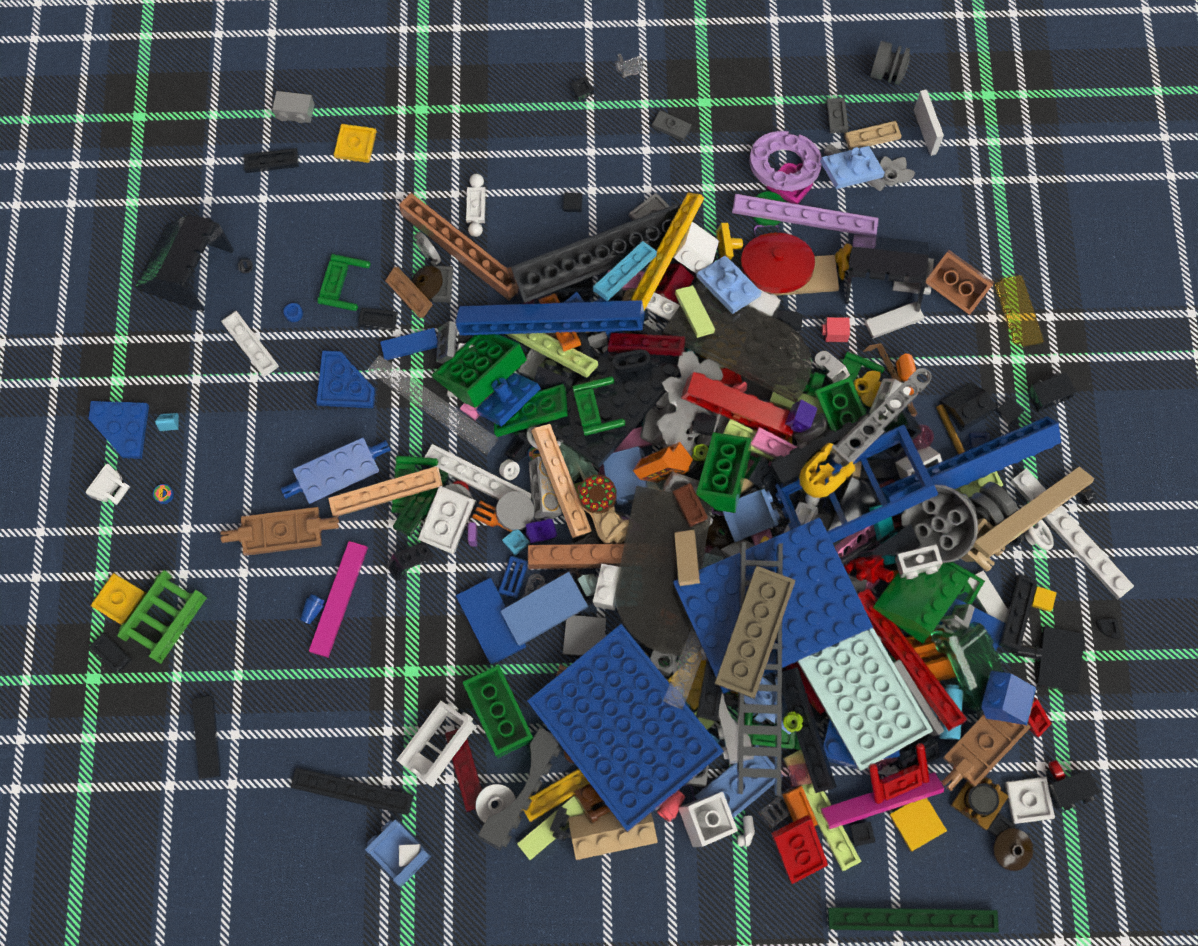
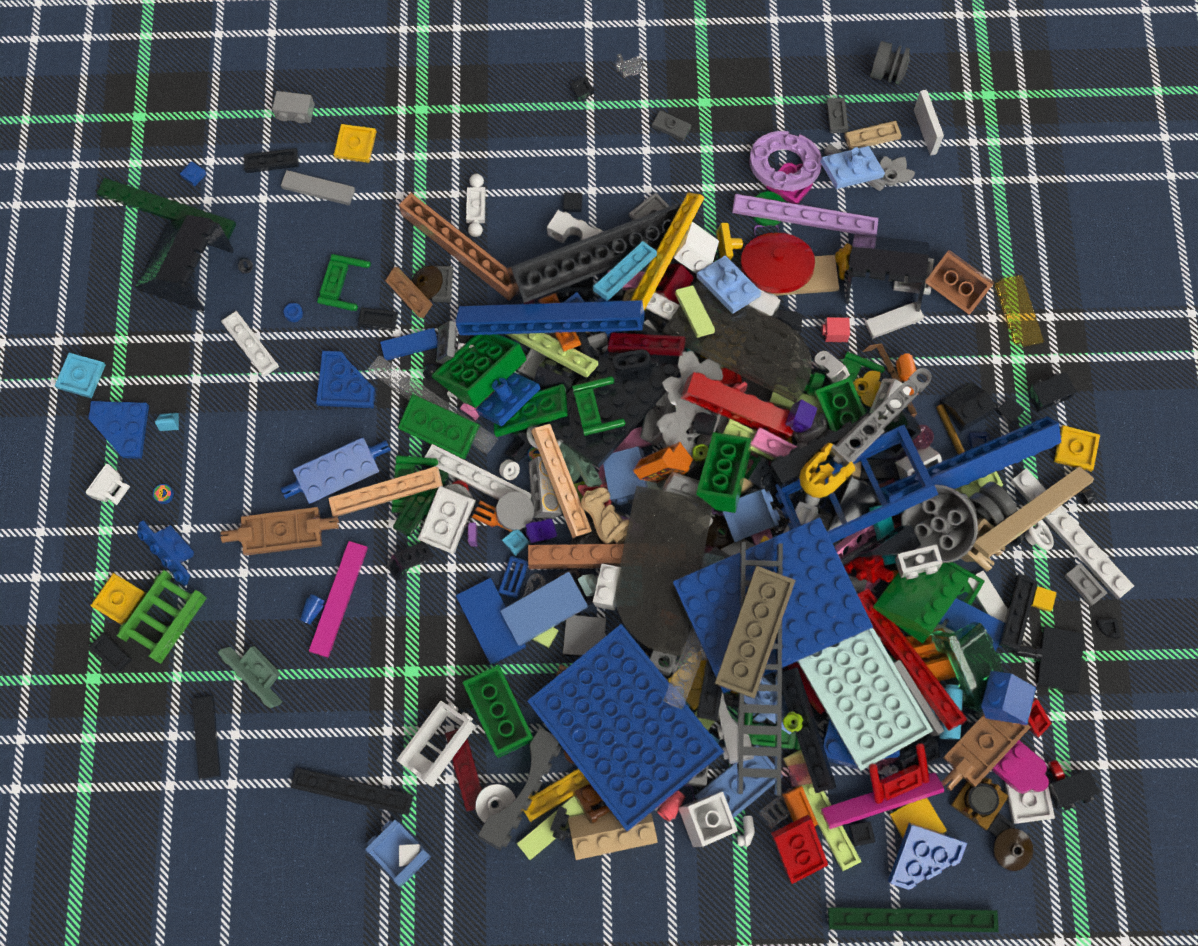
light grey tile [414,232,441,266] -> none
tile [578,475,617,514] -> none
copper plate [672,483,708,527] -> none
tan tile [675,530,700,586] -> none
light grey bracket [941,604,975,631] -> none
none -> medium azure plate [55,353,105,398]
none -> dark green plate [97,178,236,240]
none -> blue bracket [137,521,194,586]
none -> blue plate [180,161,207,186]
none -> sand green bracket [218,646,282,708]
none -> light grey tile [281,170,355,206]
none -> green tile [397,394,480,459]
none -> black hinge [423,364,438,380]
none -> yellowish green tile [532,627,558,648]
none -> white arch [547,210,603,243]
none -> black cone [645,310,673,333]
none -> plate [888,823,967,890]
none -> dark pink plate [991,740,1049,794]
none -> yellow tile [1054,425,1100,472]
none -> light grey plate [1064,563,1107,606]

